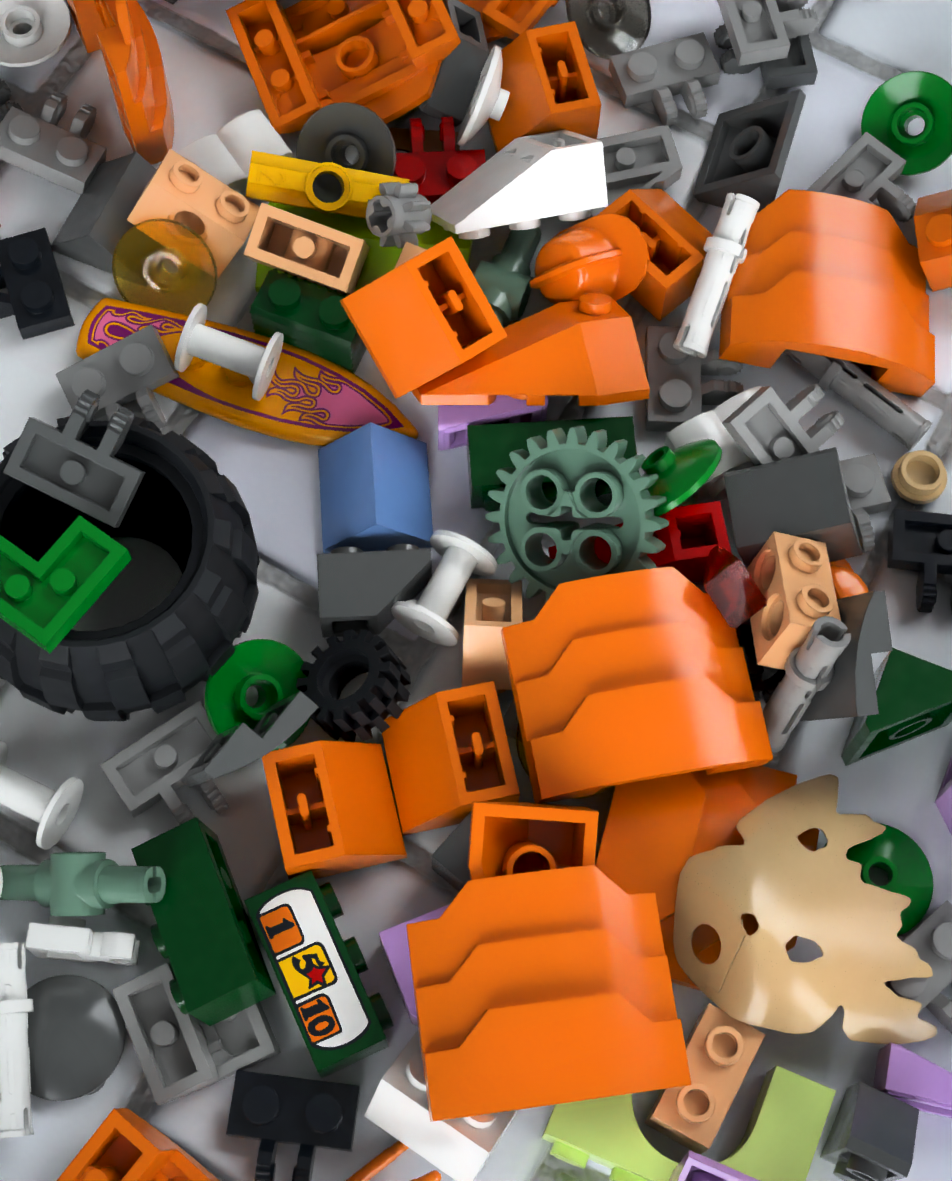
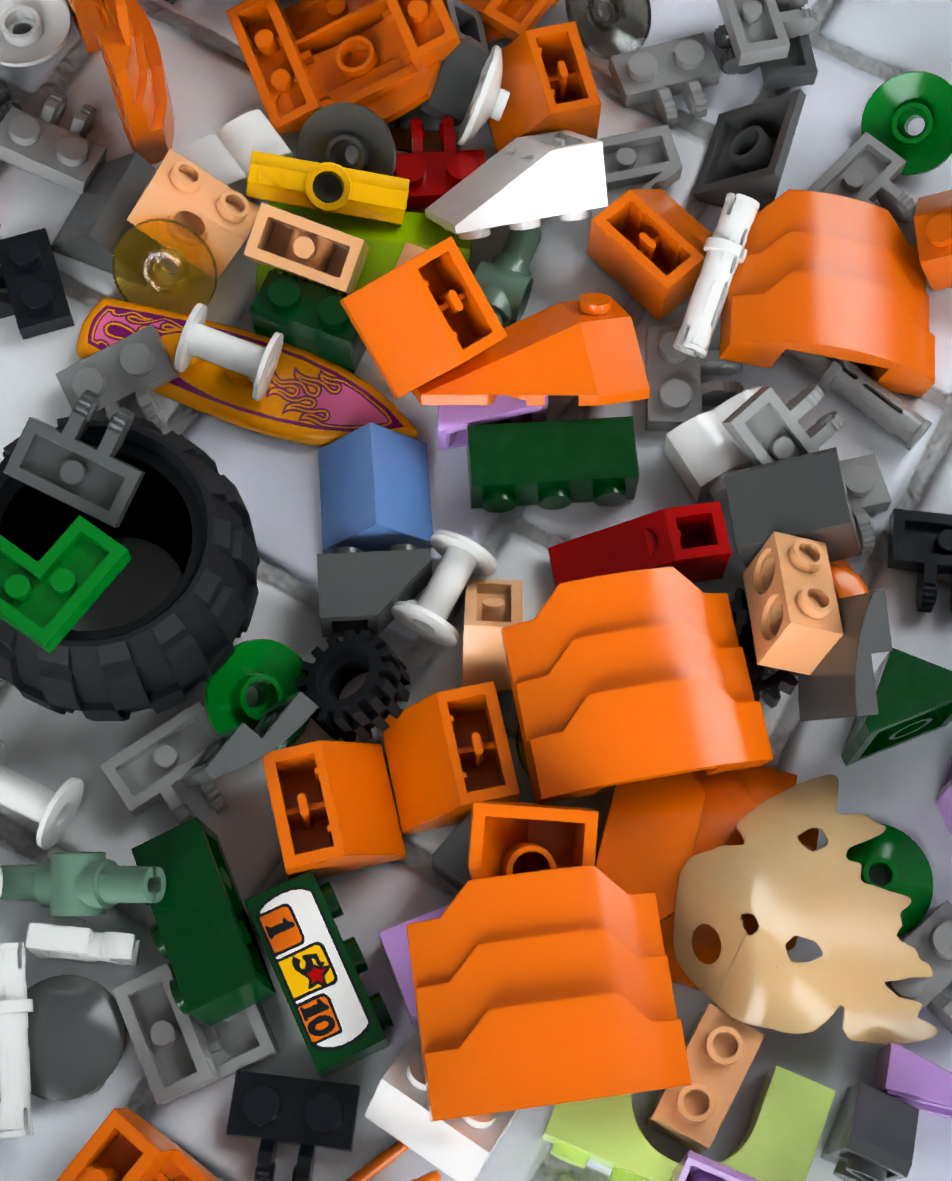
light grey gear [366,182,432,249] -> none
sand green gear [485,426,669,603] -> none
orange piece [529,213,649,304] -> none
green dish [641,439,722,517] -> none
clear red slope [703,546,767,628] -> none
light grey pin [763,616,851,753] -> none
tan plate [891,450,947,504] -> none

